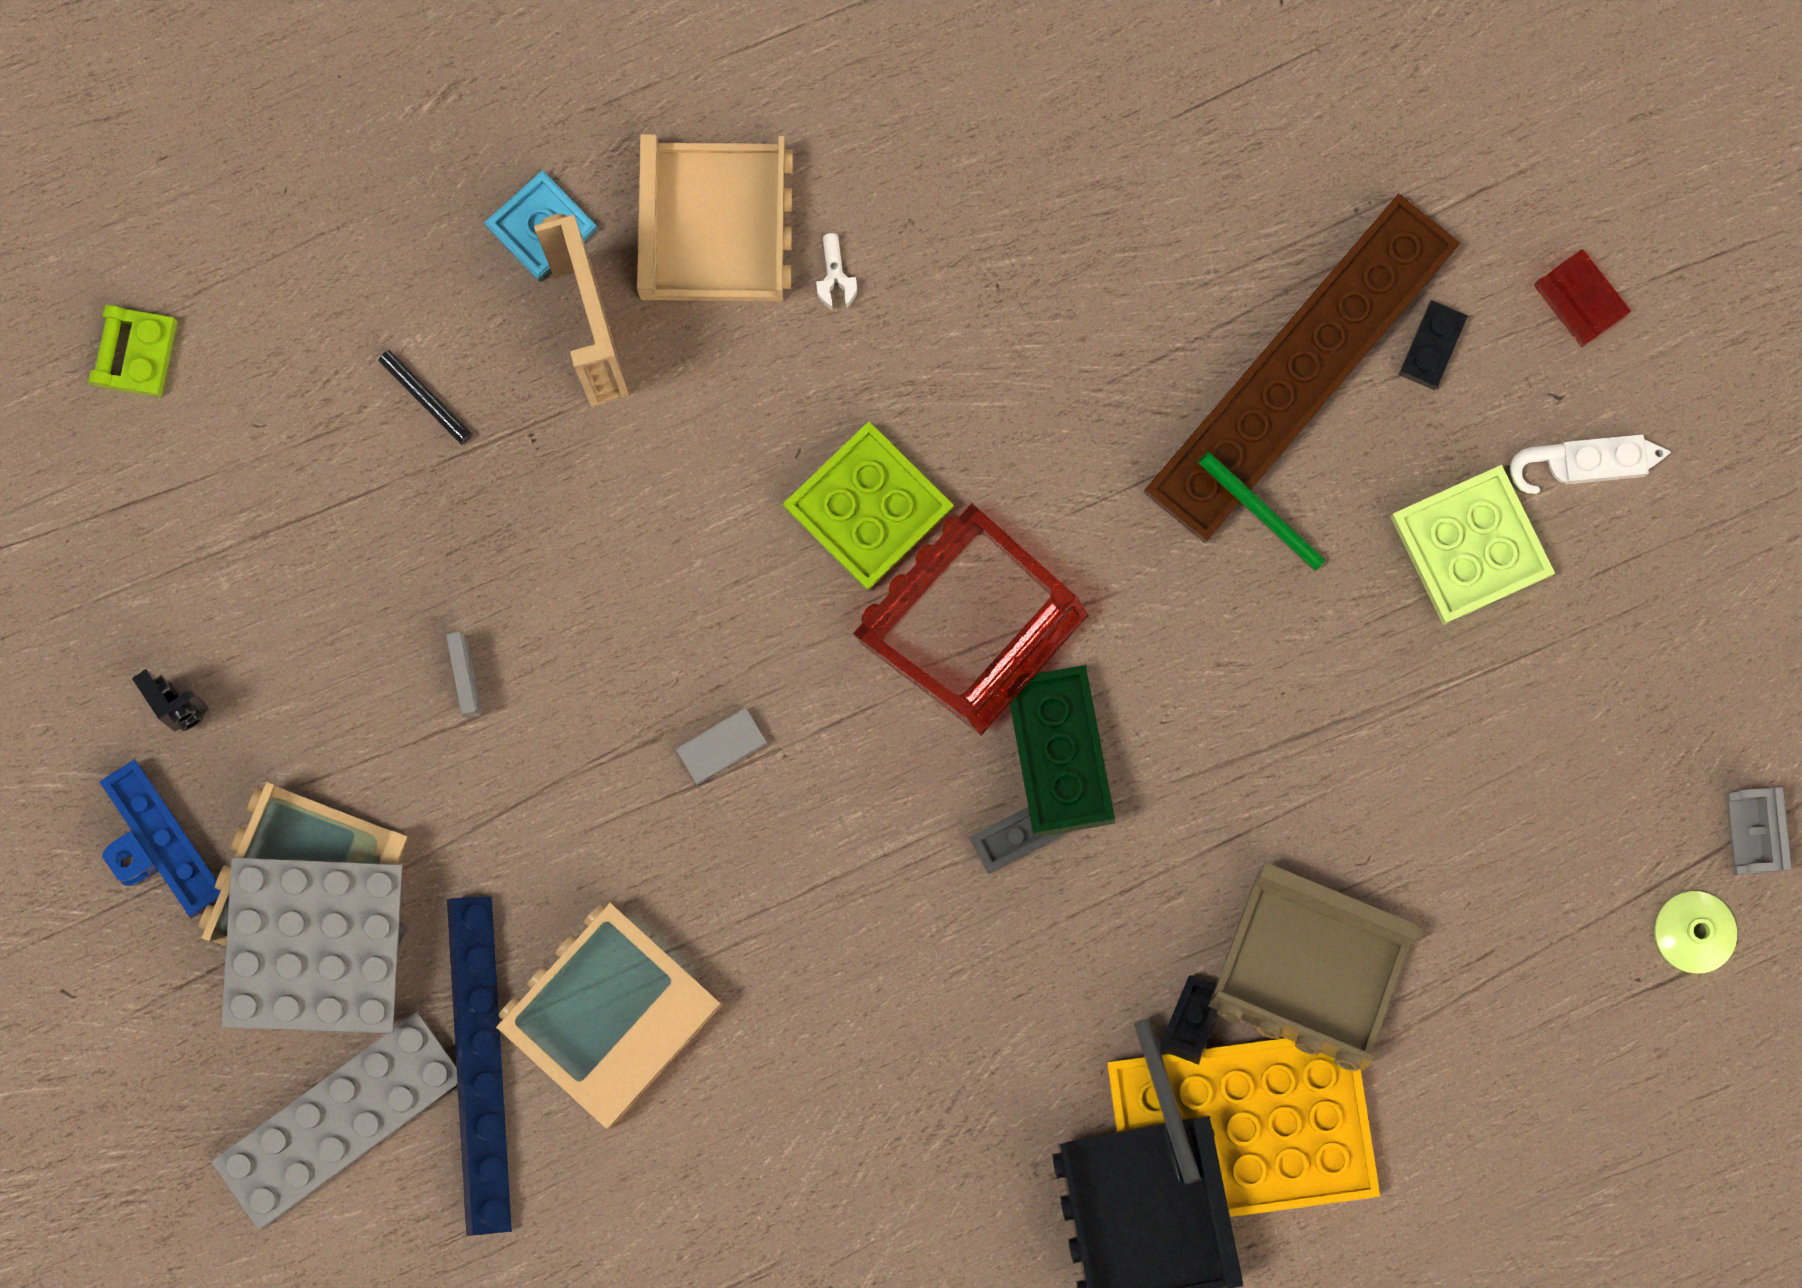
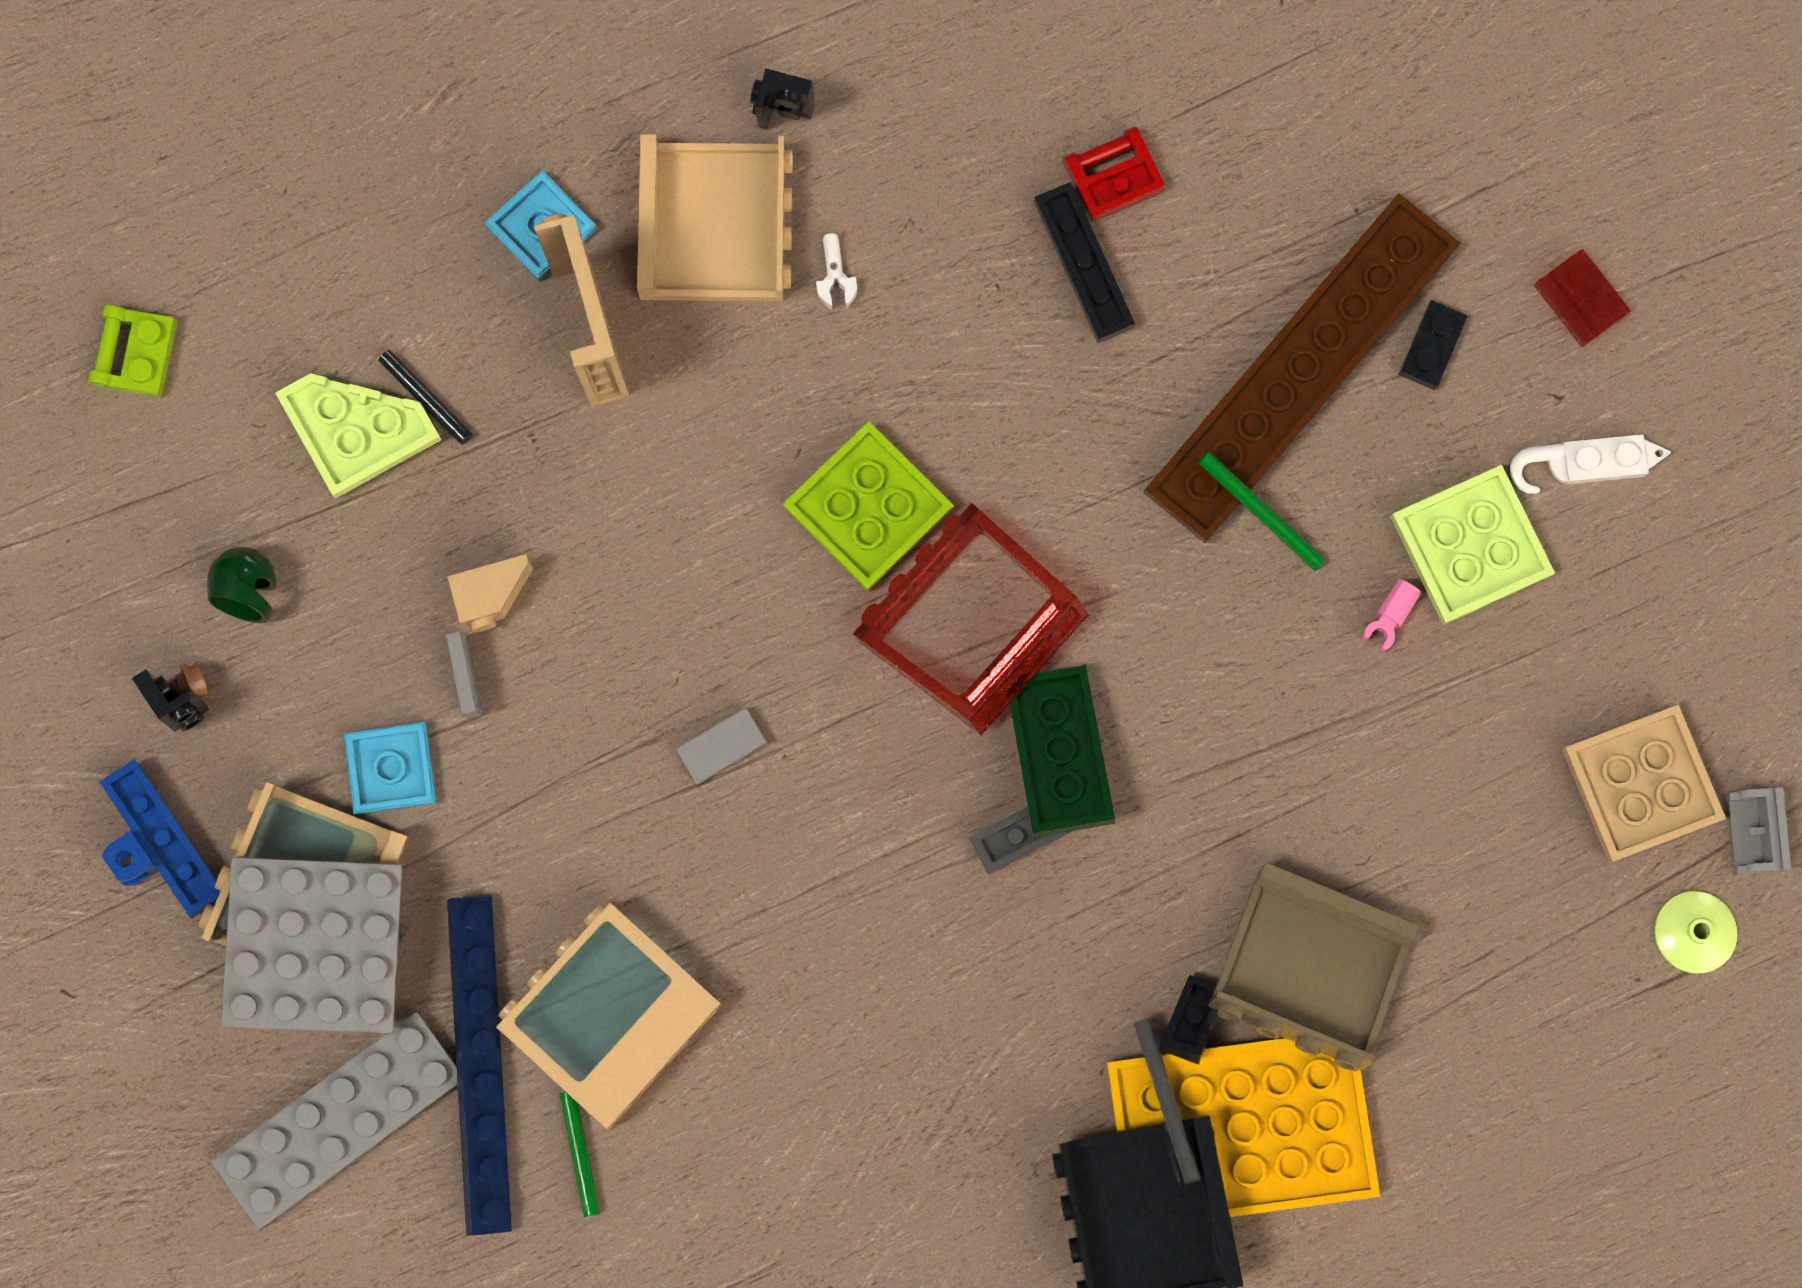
none -> medium nougat plate [174,663,208,697]
none -> dark green helmet [207,547,276,623]
none -> yellowish green plate [275,373,442,499]
none -> medium azure tile [344,722,437,815]
none -> tan slope [447,554,533,632]
none -> green bar [559,1092,600,1218]
none -> black bracket [750,68,815,130]
none -> black plate [1034,182,1135,343]
none -> red plate [1062,126,1165,221]
none -> bright pink bar [1362,579,1421,652]
none -> tan plate [1562,705,1726,863]

